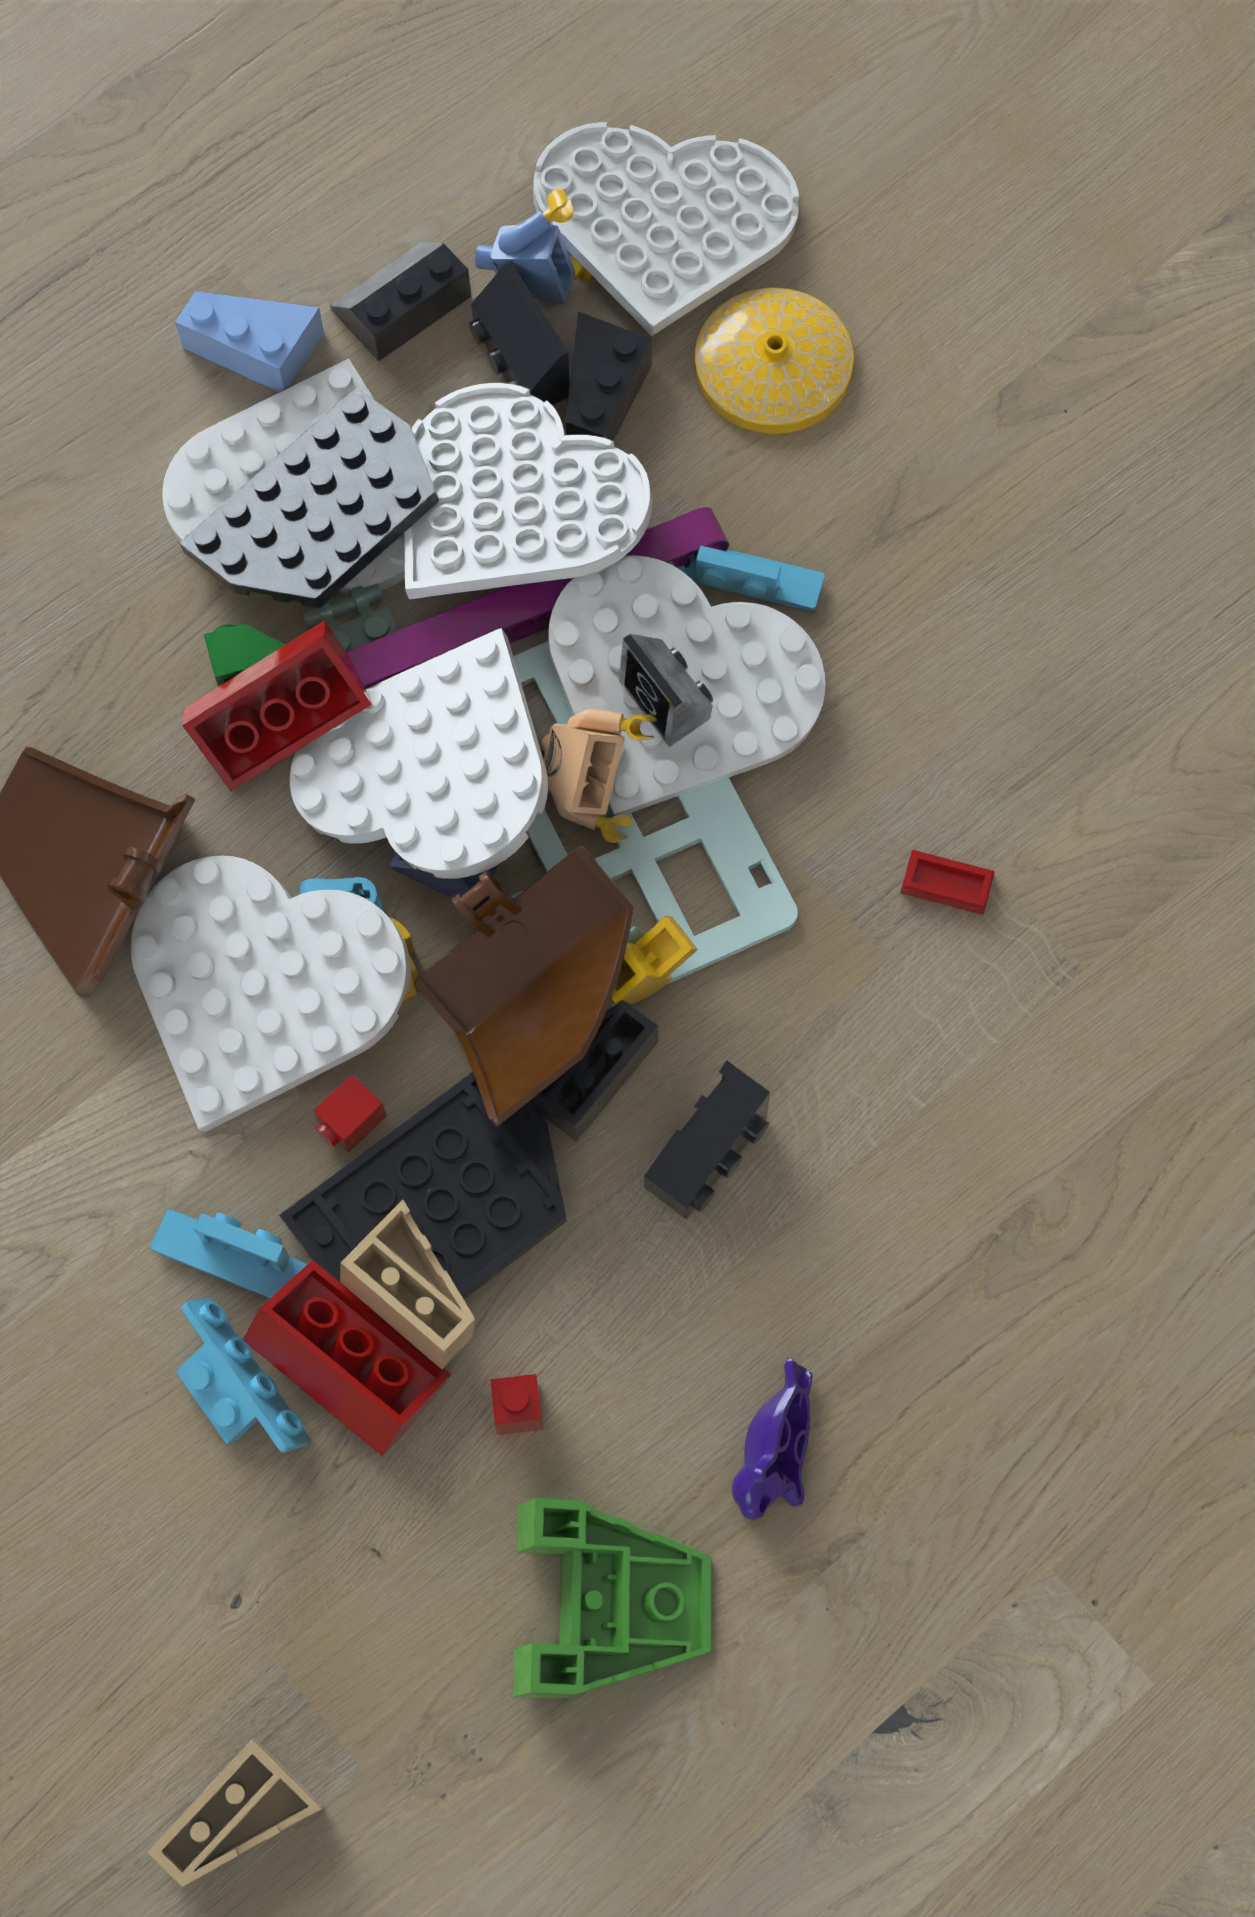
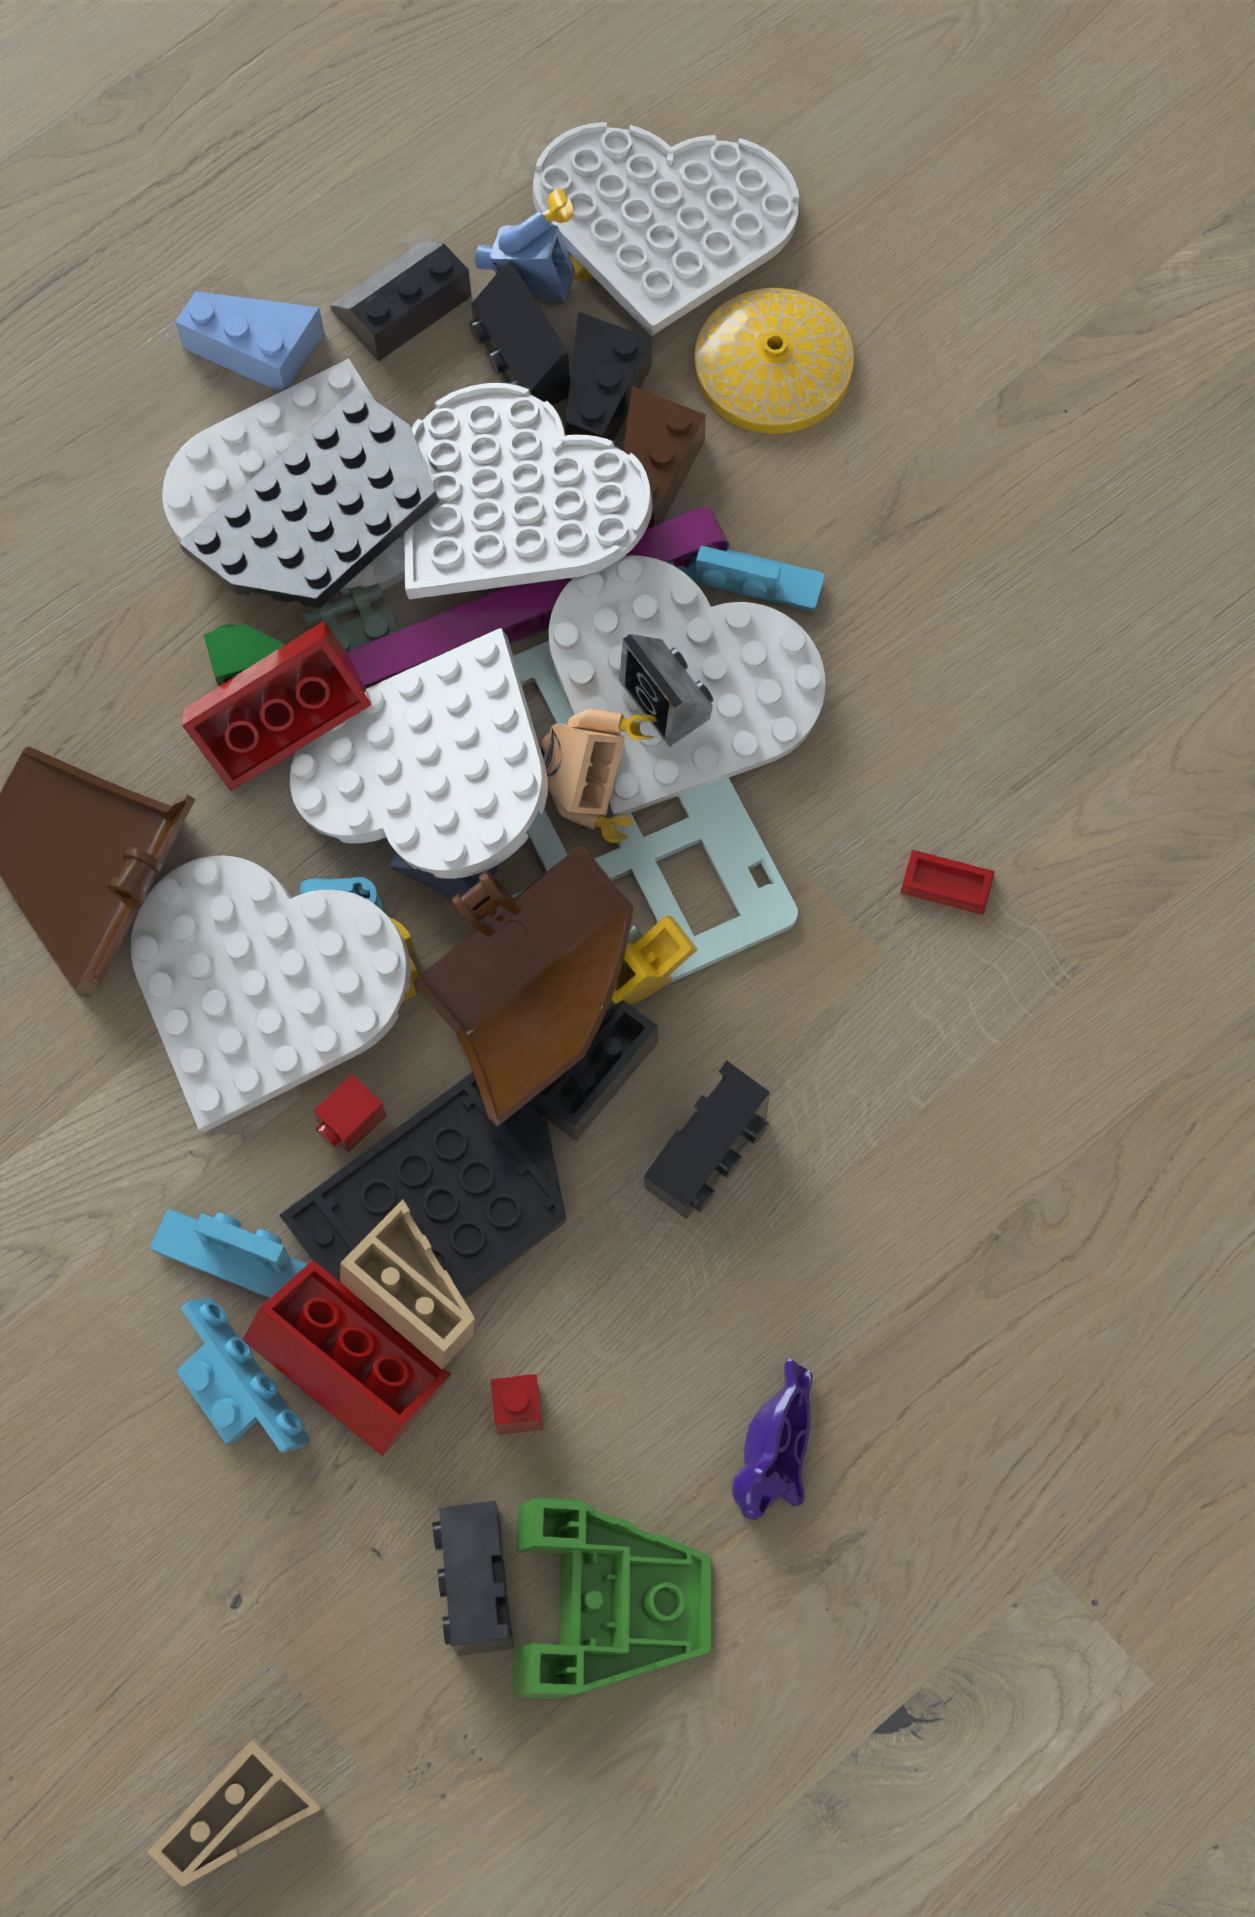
none -> black wedge [432,1501,514,1656]
none -> reddish brown wedge [623,386,706,529]

